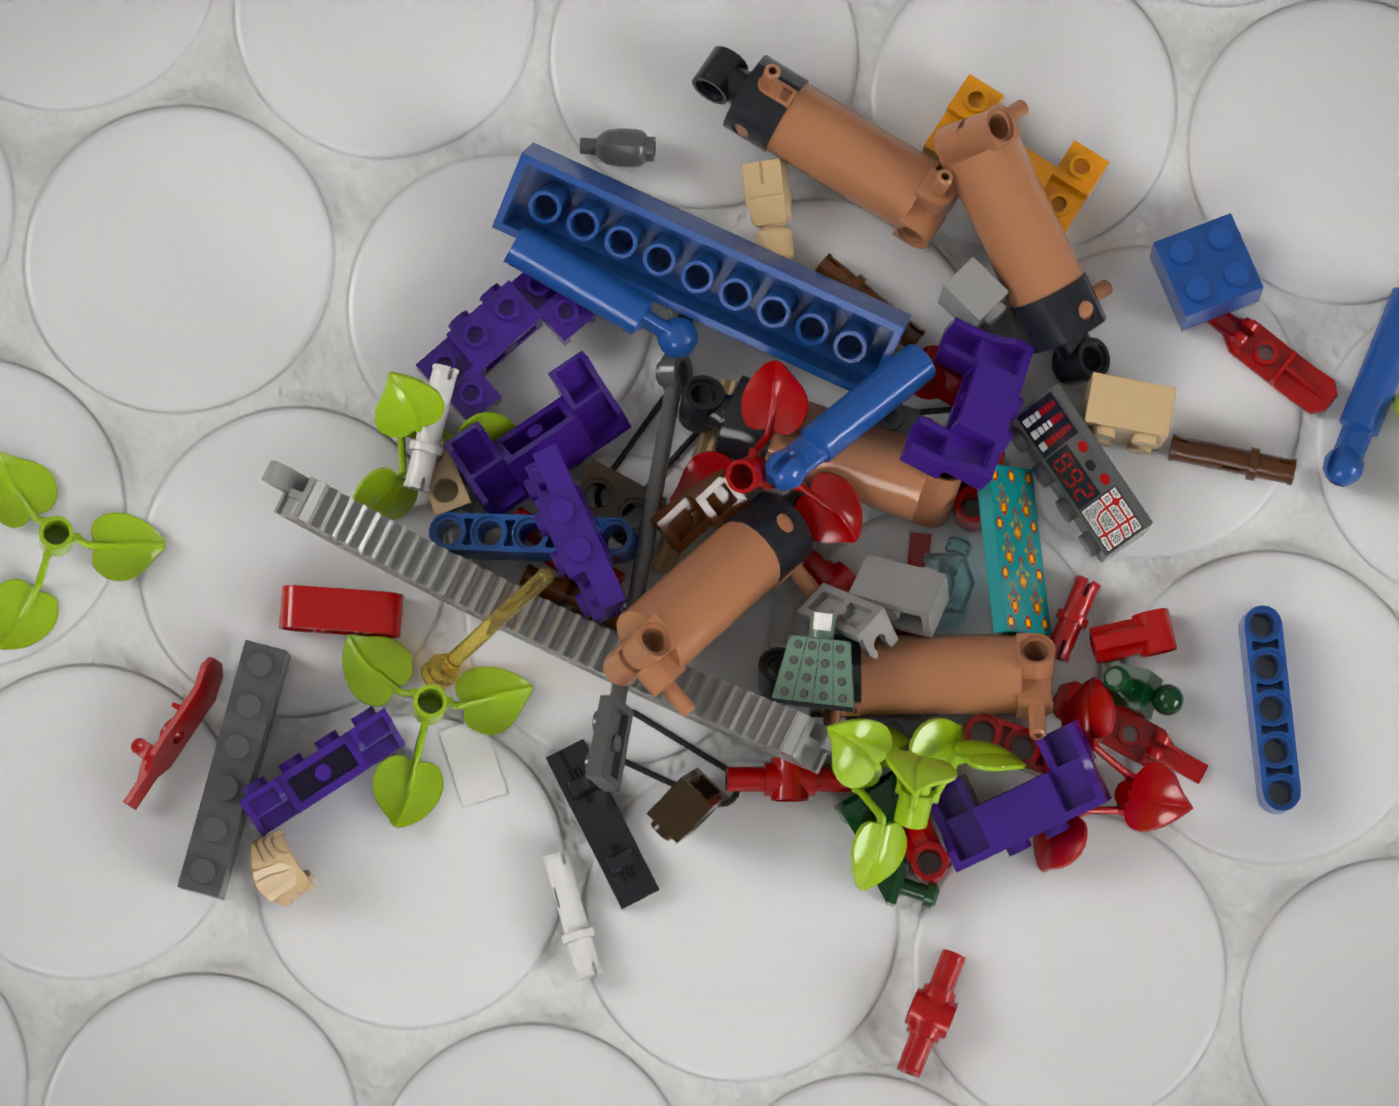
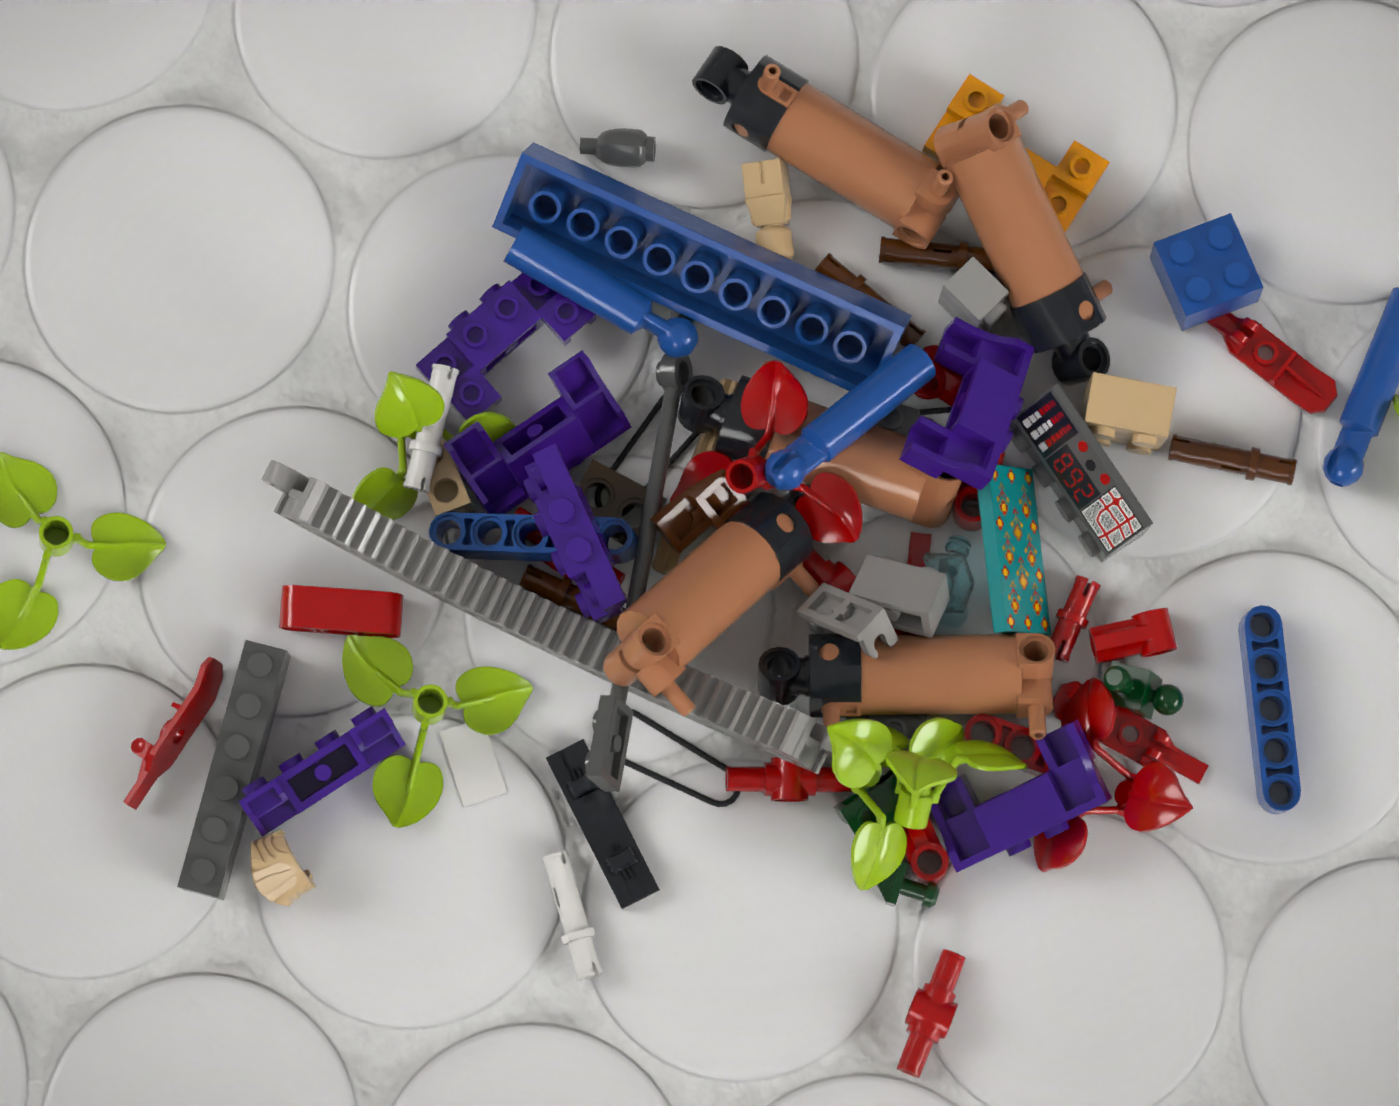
clear yellow piece [421,568,554,691] -> none
dark brown brick [646,767,728,843] -> none
sand green torso [771,612,855,713] -> none
none -> reddish brown pin [879,236,995,274]

